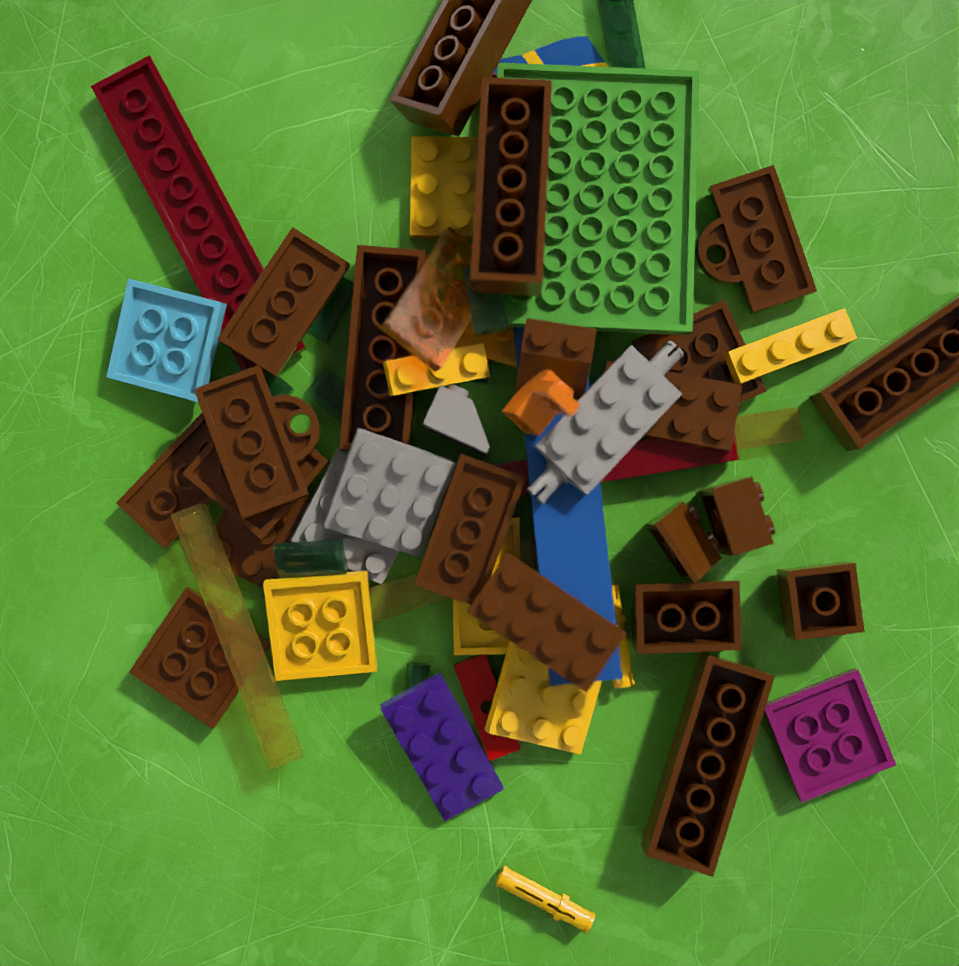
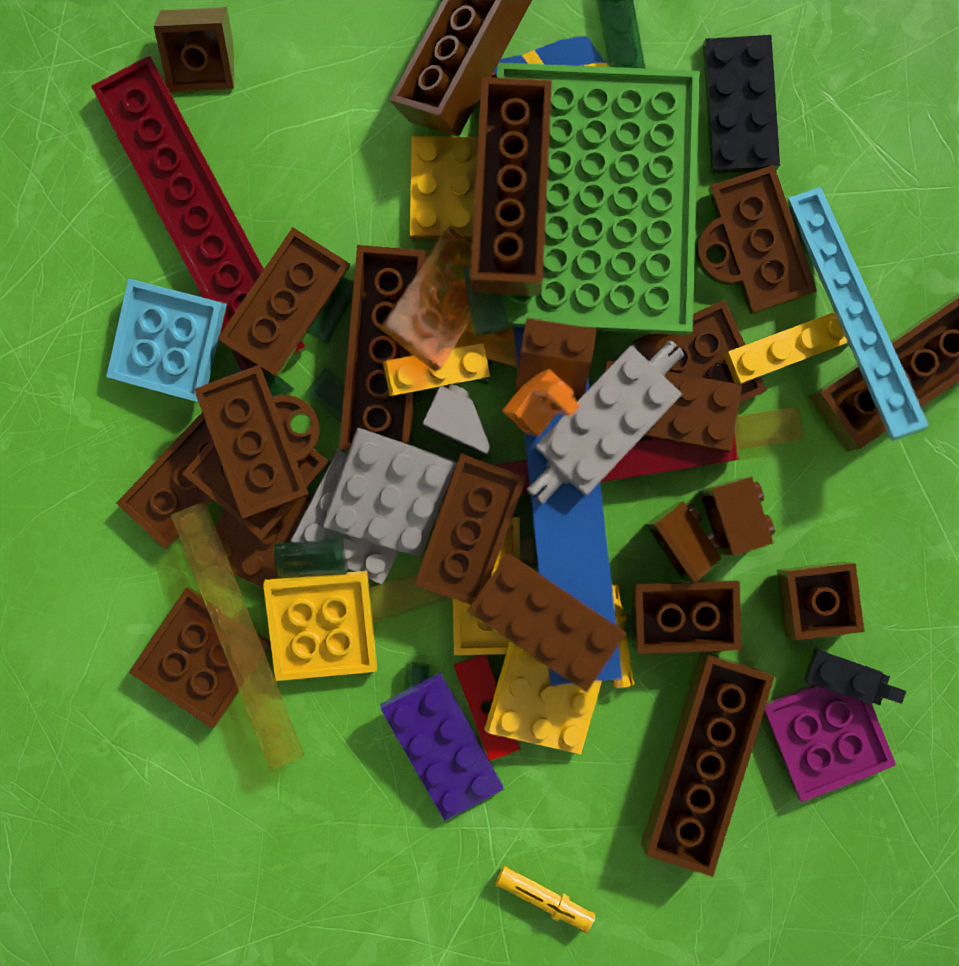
none -> reddish brown slope [153,7,235,92]
none -> black plate [703,35,780,174]
none -> medium azure plate [788,187,929,442]
none -> black hinge [804,648,906,706]

